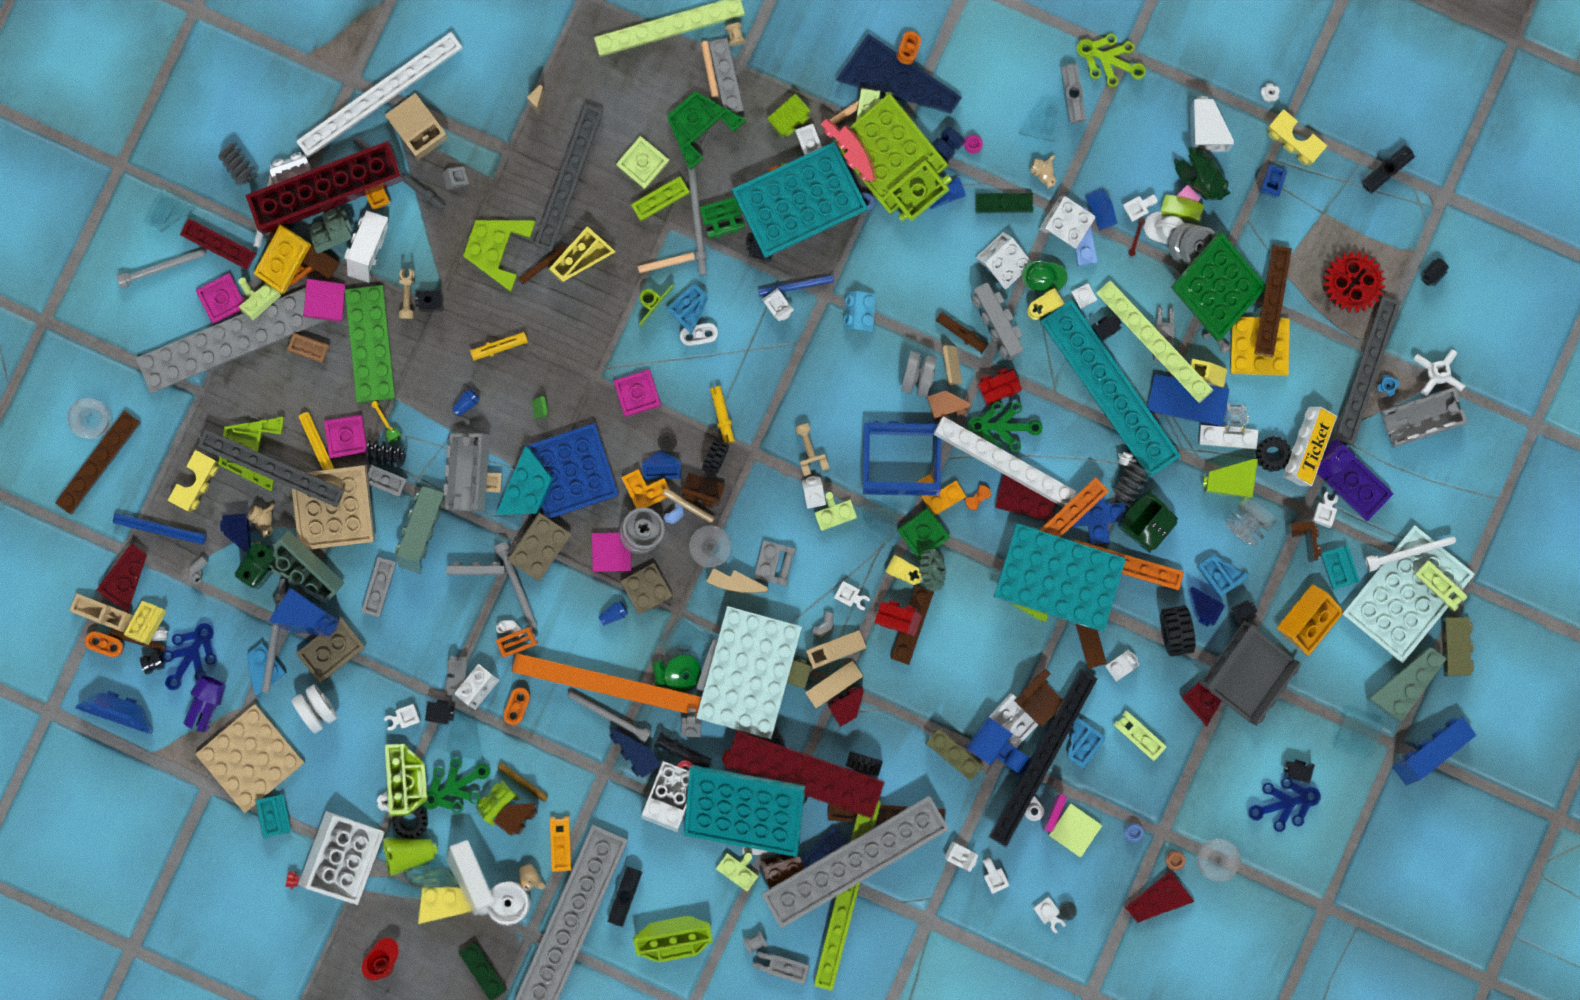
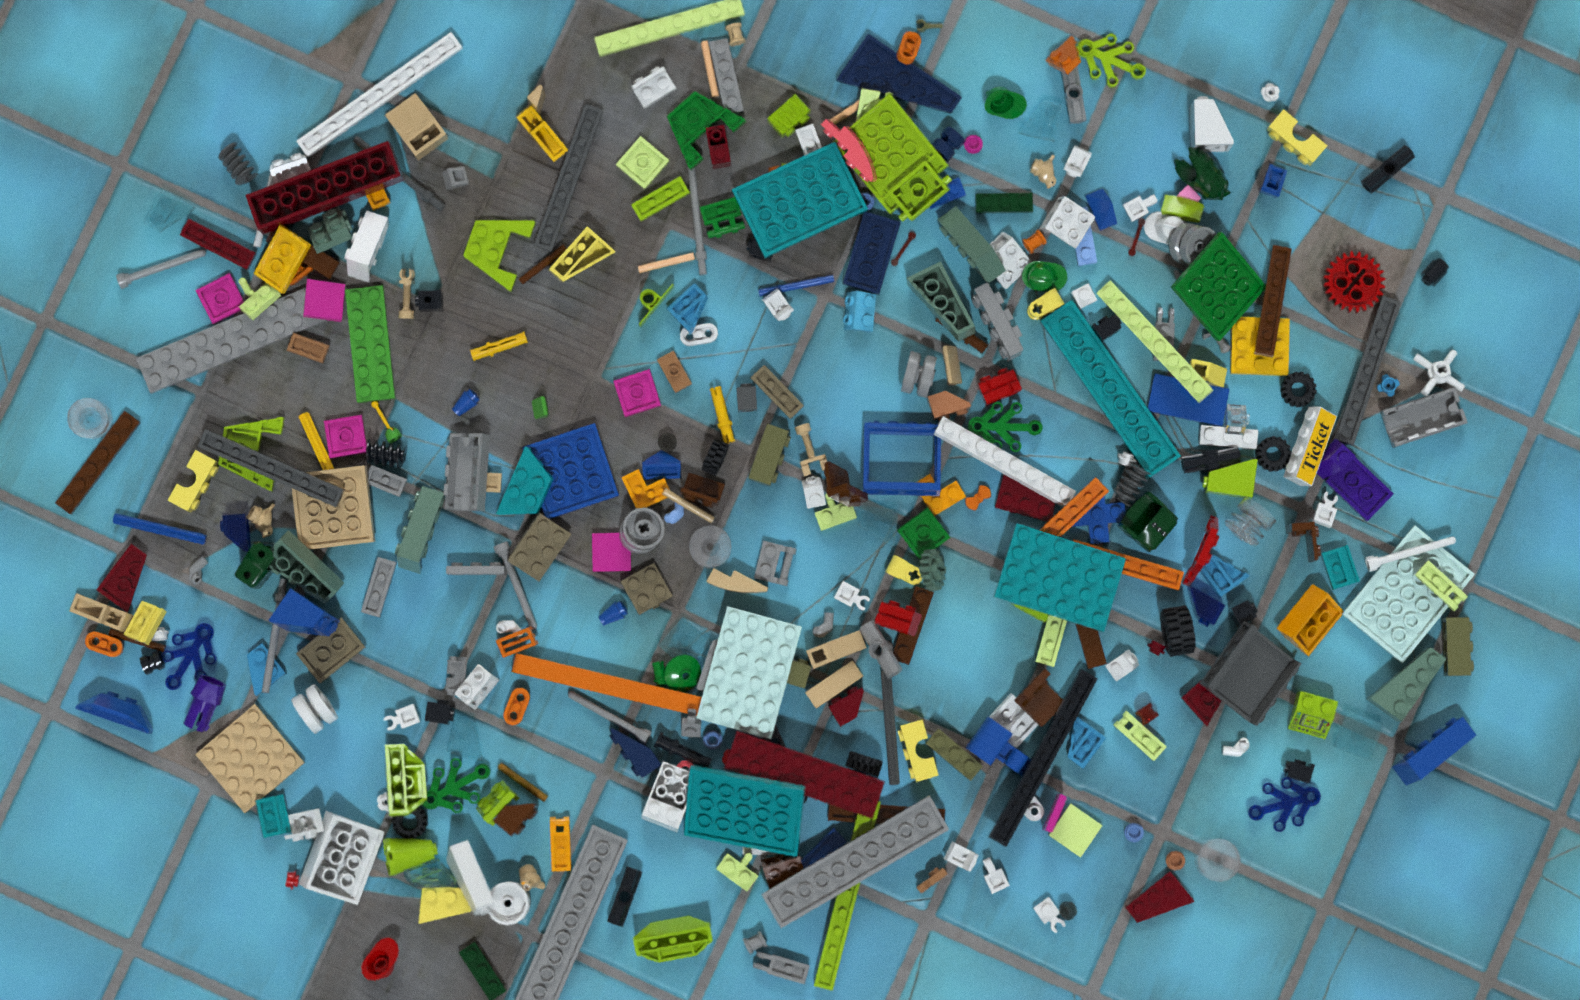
none -> white bracket [284,808,324,842]
none -> yellow slope [515,105,568,162]
none -> white bracket [631,66,676,109]
none -> medium nougat plate [657,351,692,394]
none -> medium blue plate [703,730,722,749]
none -> dark red slope [705,125,731,169]
none -> dark grey brick [736,383,757,413]
none -> olive brick [748,424,791,487]
none -> dark tan plate [750,365,804,419]
none -> reddish brown bracket [824,461,868,507]
none -> dark blue plate [843,212,901,295]
none -> light grey piece [860,620,903,679]
none -> dark grey axle [881,671,900,785]
none -> clear red hinge [891,232,916,266]
none -> light yellow arch [897,720,939,782]
none -> sand green wedge [906,261,975,342]
none -> olive hand [916,19,943,33]
none -> medium nougat plate [916,867,947,894]
none -> sand green wedge [937,206,1006,283]
none -> green piece [984,86,1027,119]
none -> orange bush [1022,230,1047,254]
none -> yellowish green plate [1035,615,1067,667]
none -> orange wing [1045,36,1081,75]
none -> white bracket [1064,145,1092,177]
none -> clear red wheel [1135,702,1159,726]
none -> dark red plate [1147,640,1166,656]
none -> black piece [1181,447,1241,474]
none -> red wing [1182,515,1219,587]
none -> white arm [1222,738,1250,757]
none -> black tyre [1280,372,1317,408]
none -> lime slope [1287,691,1338,739]

